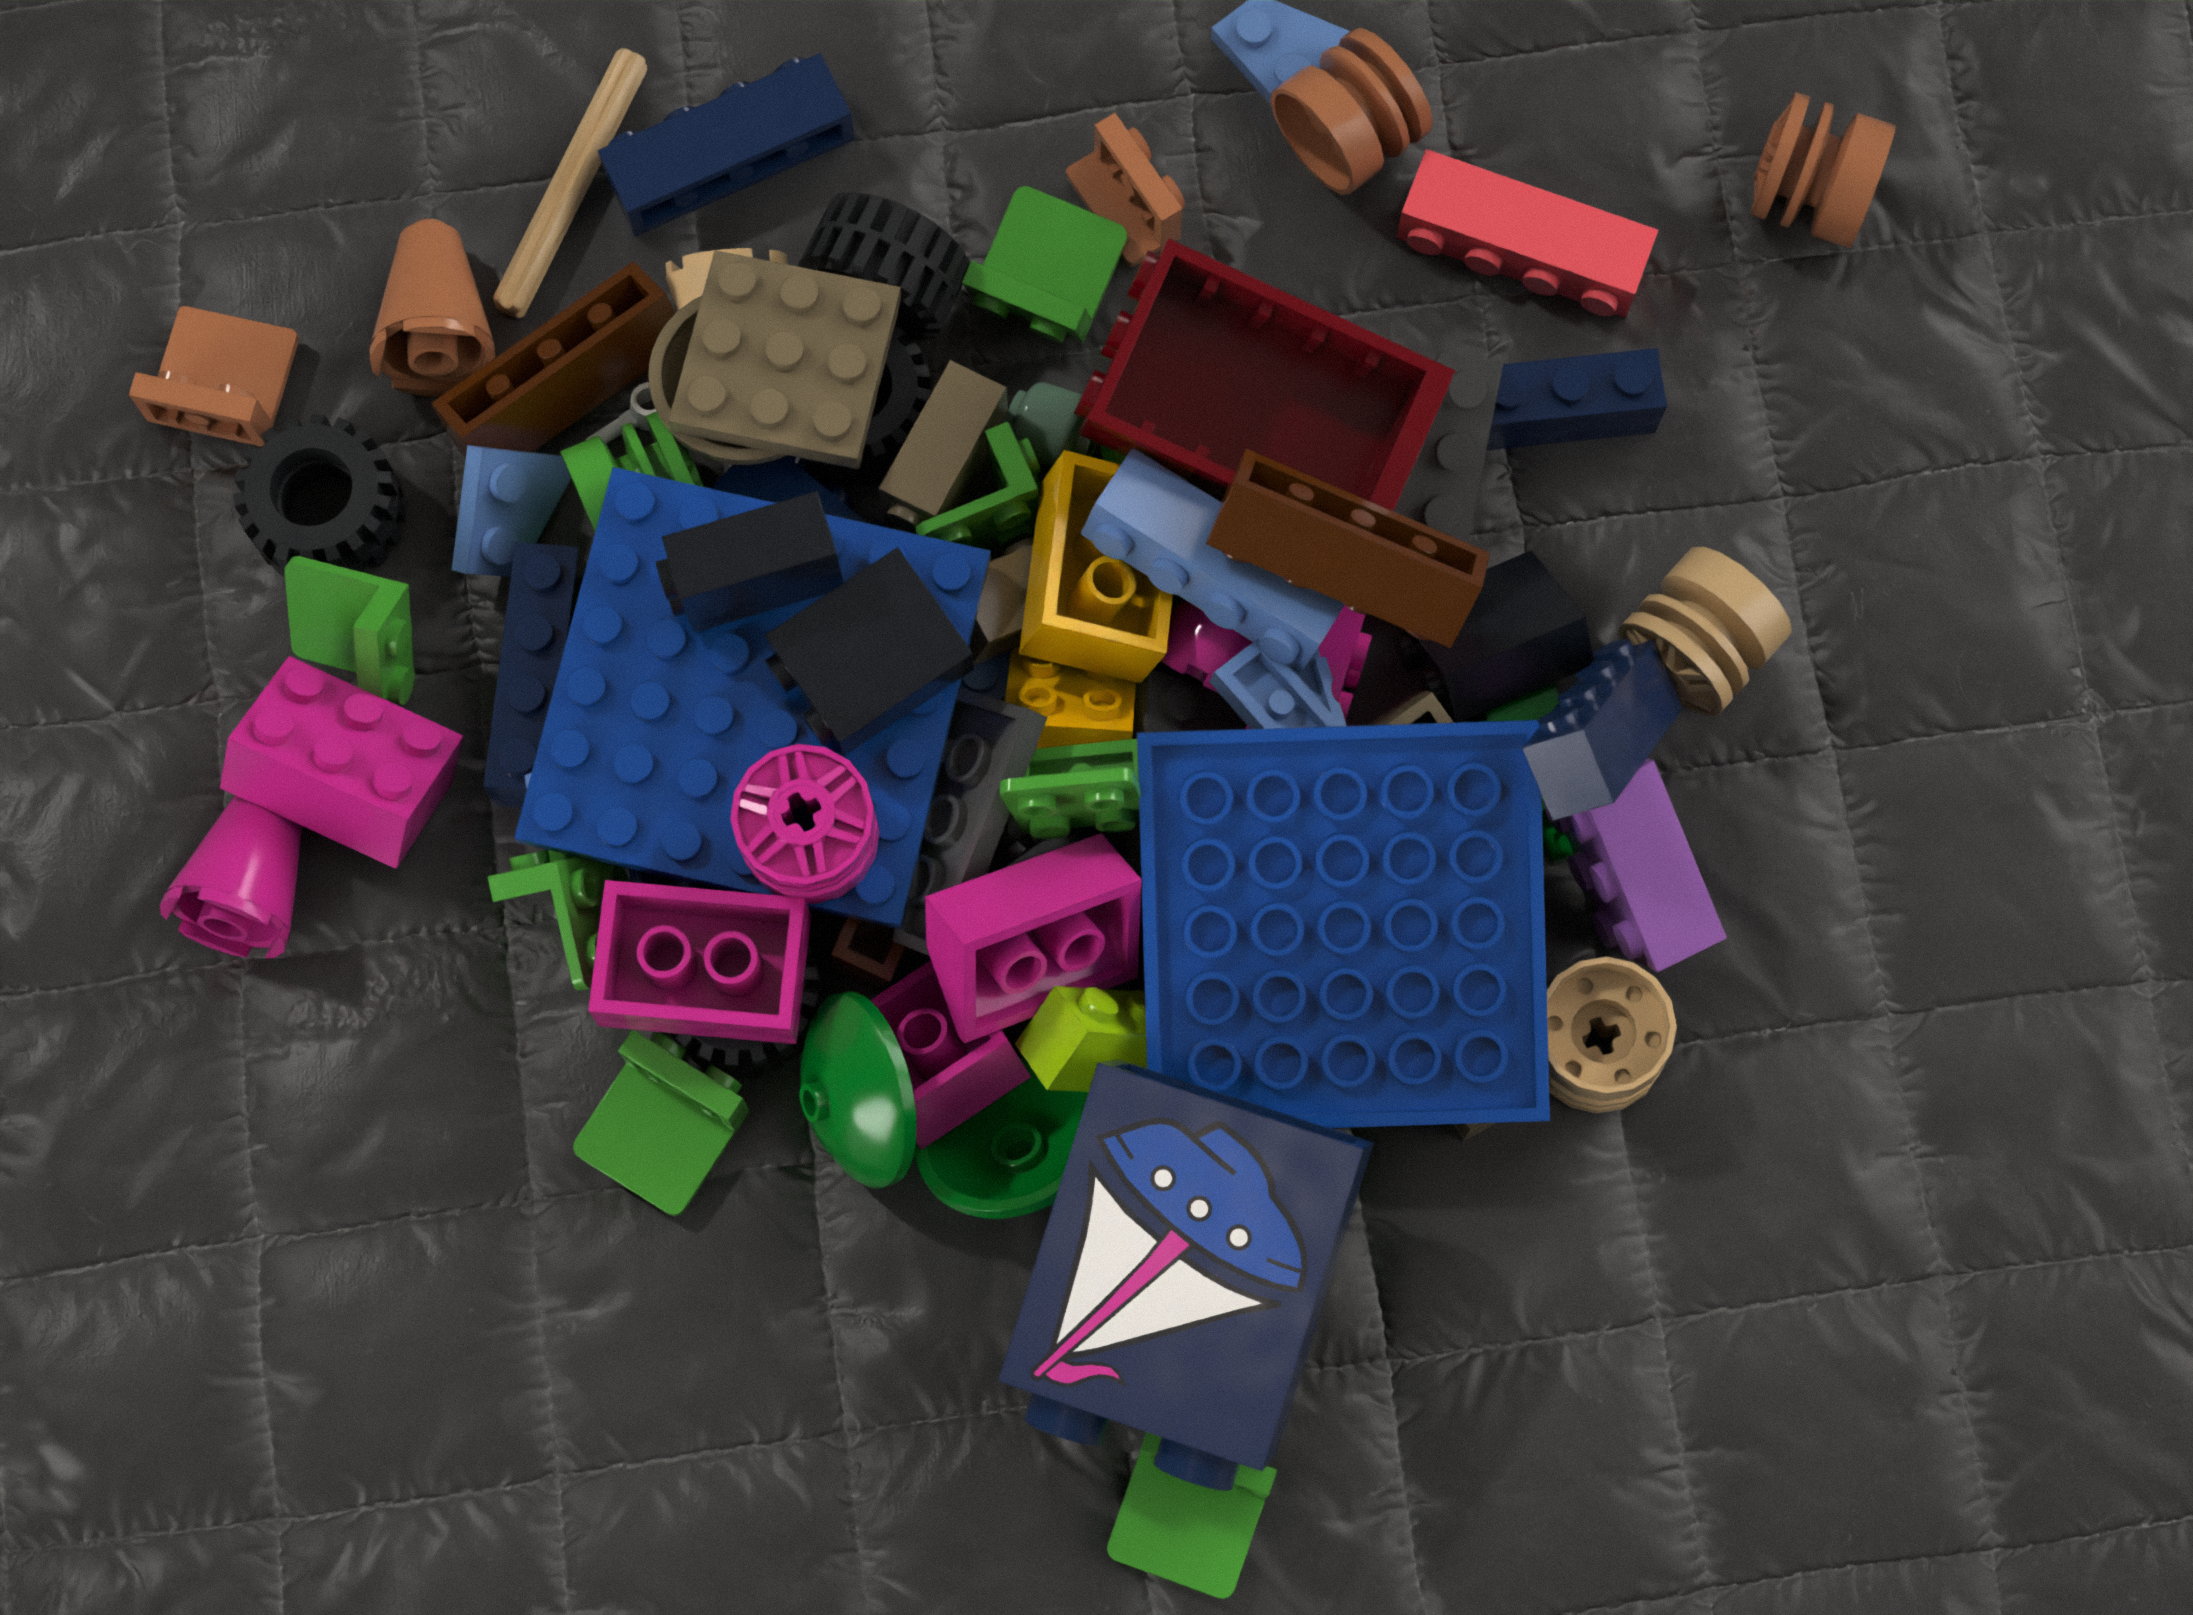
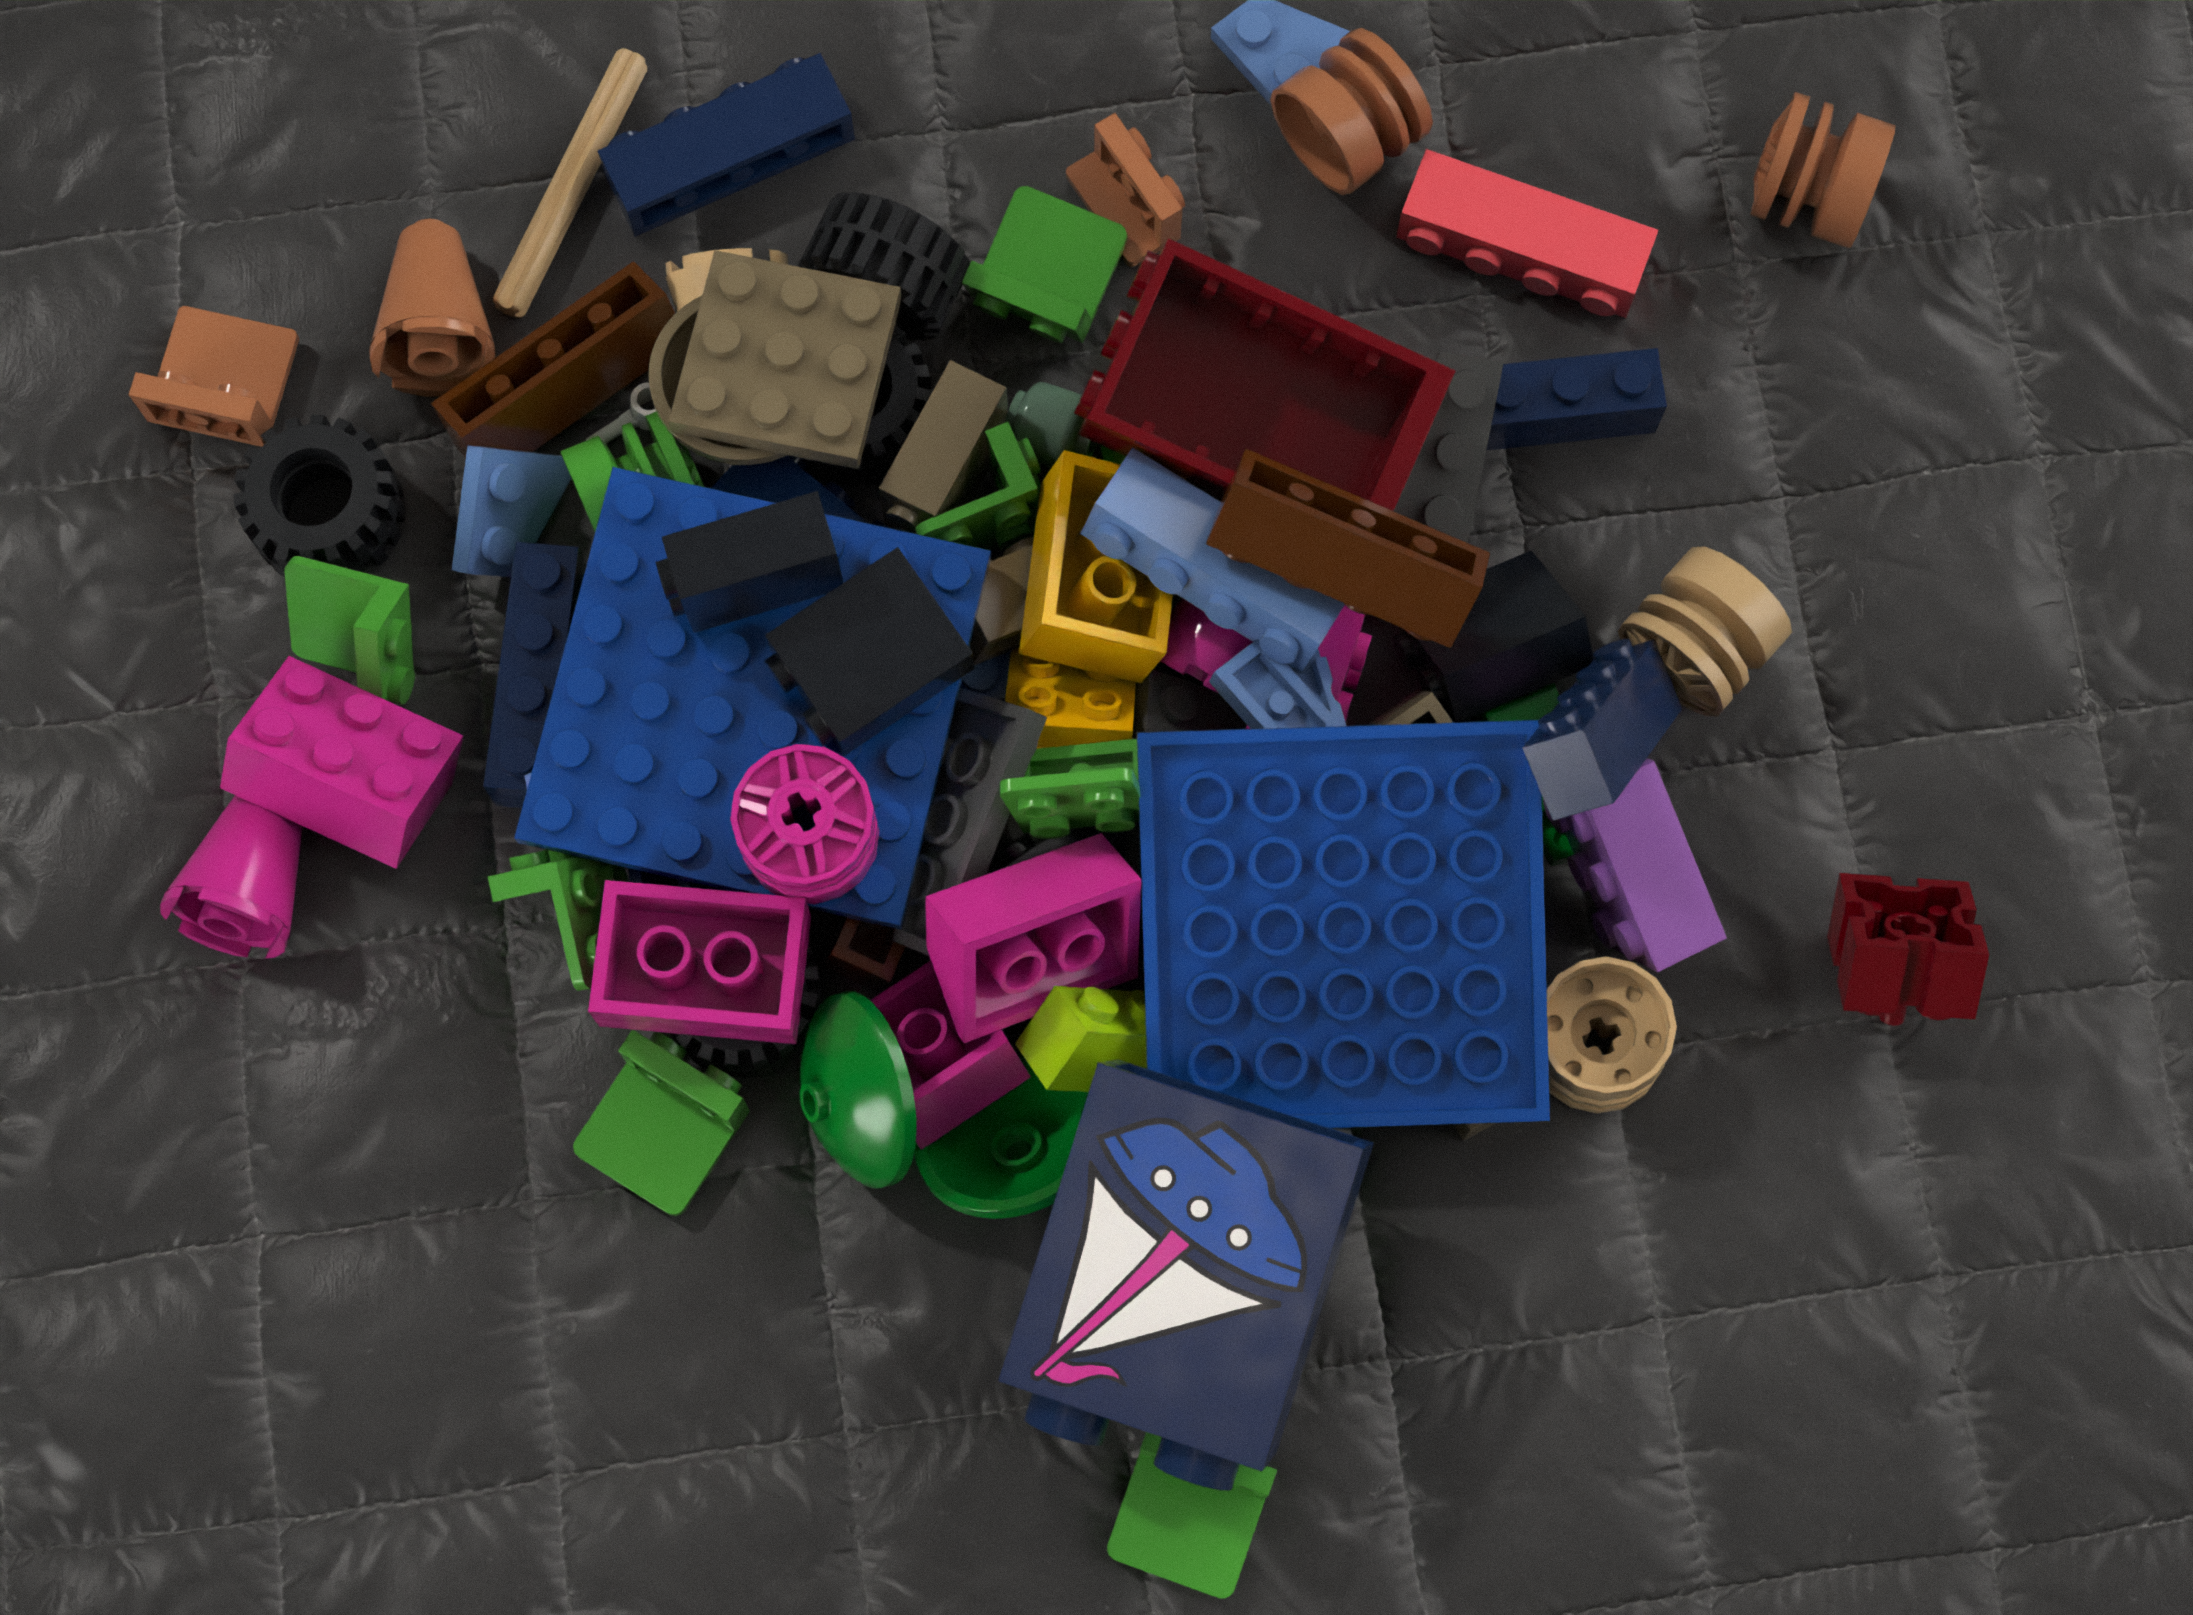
none -> dark red brick [1827,873,1990,1026]

